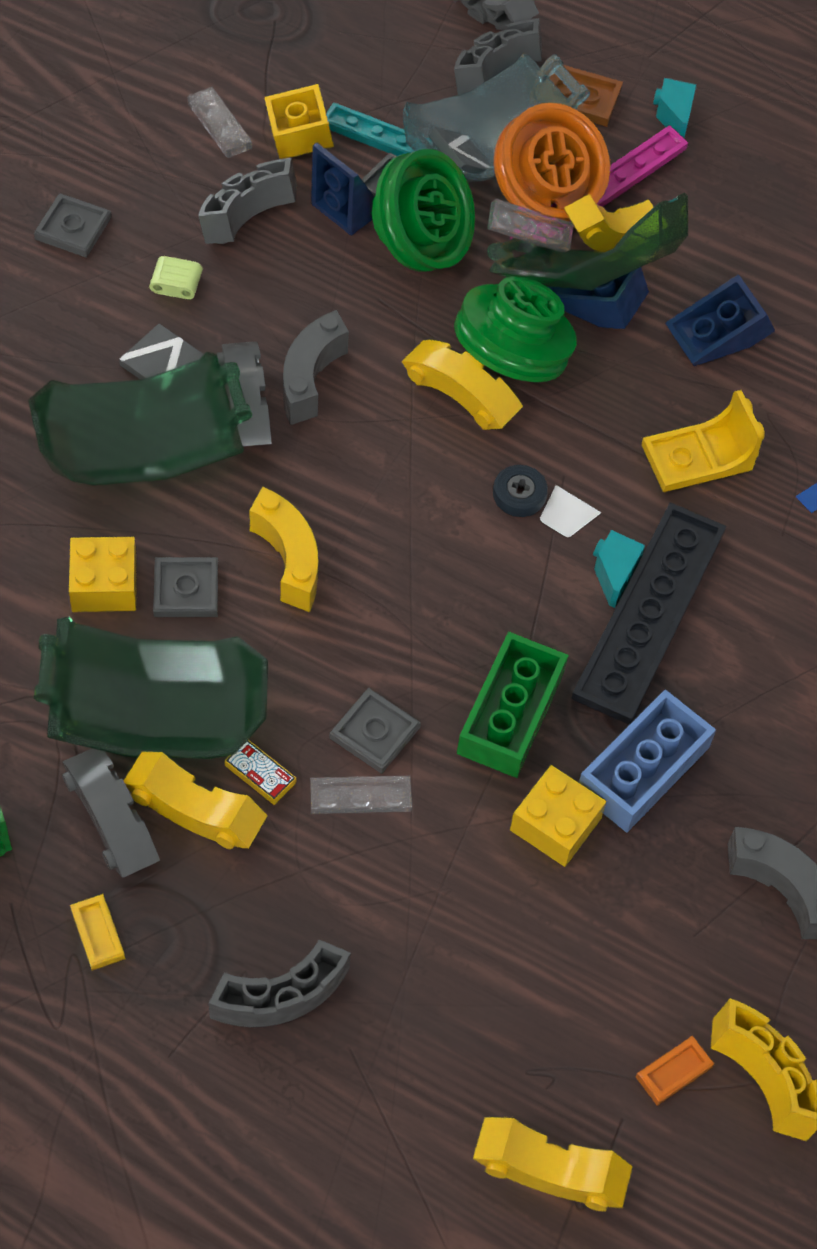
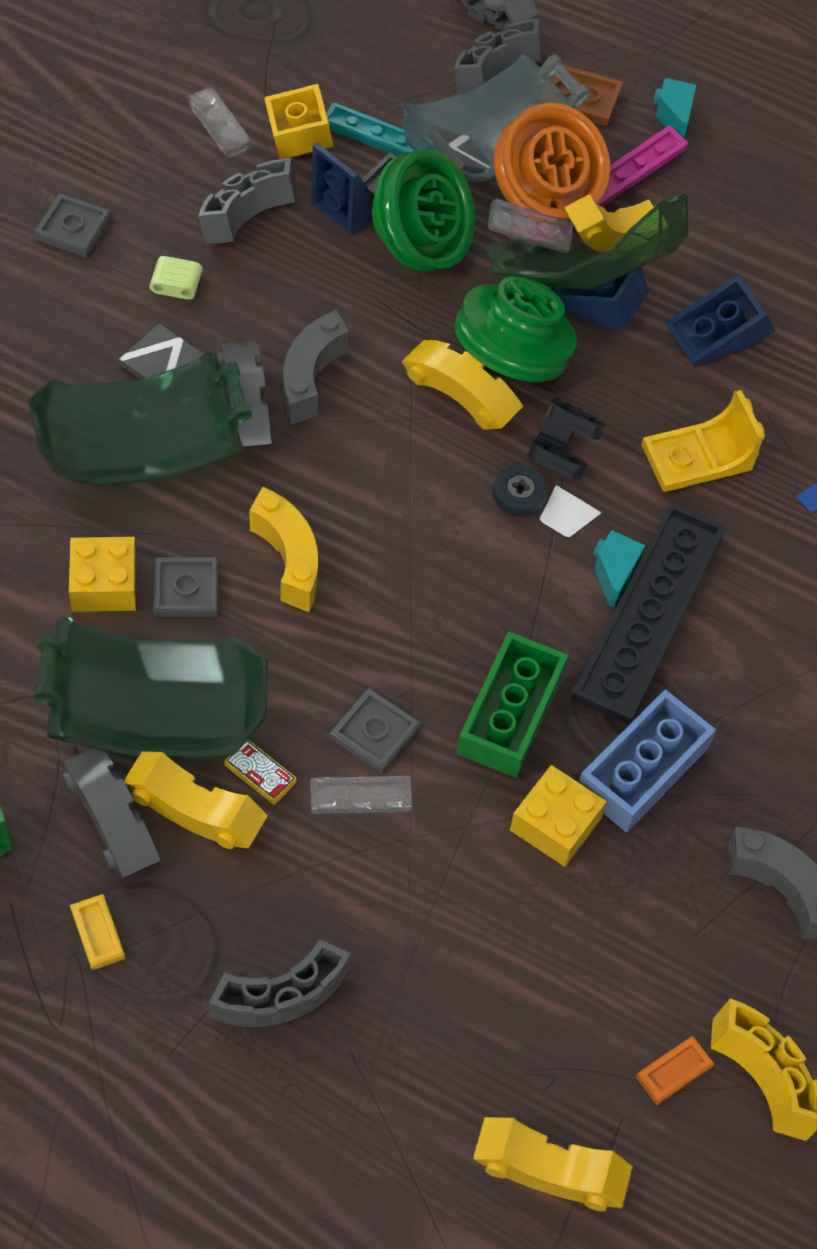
none -> black piece [528,396,605,480]

